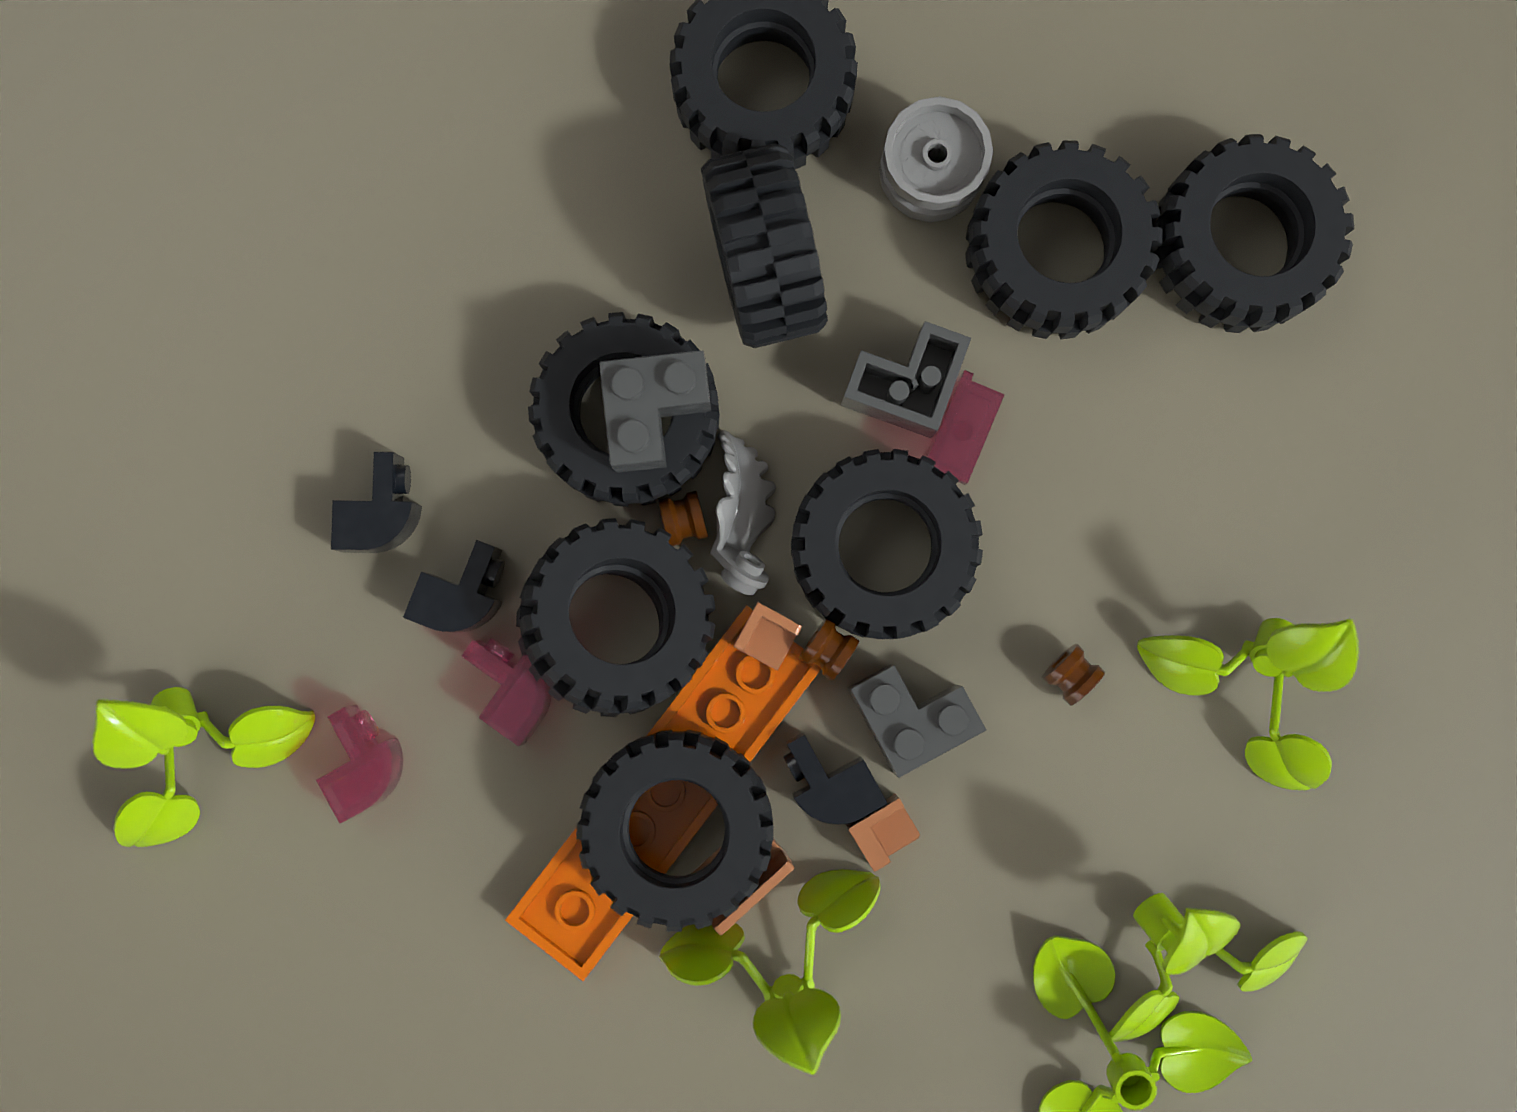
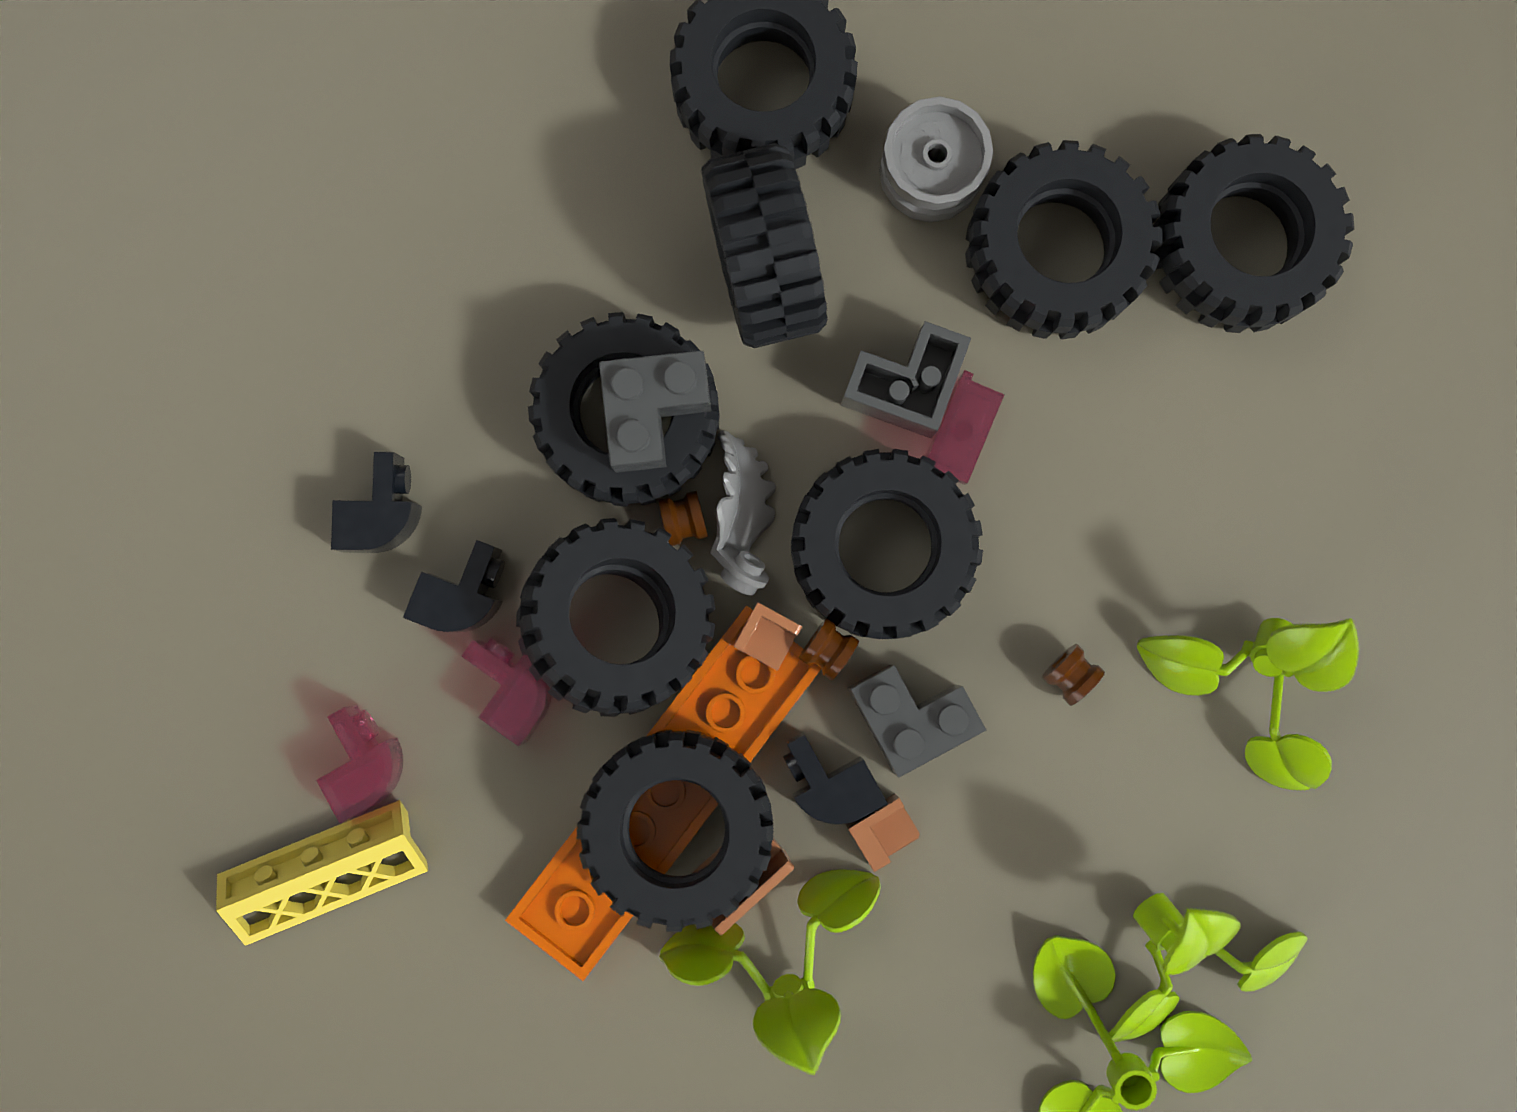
lime plant [92,687,315,847] -> none
none -> light yellow fence [216,800,428,946]

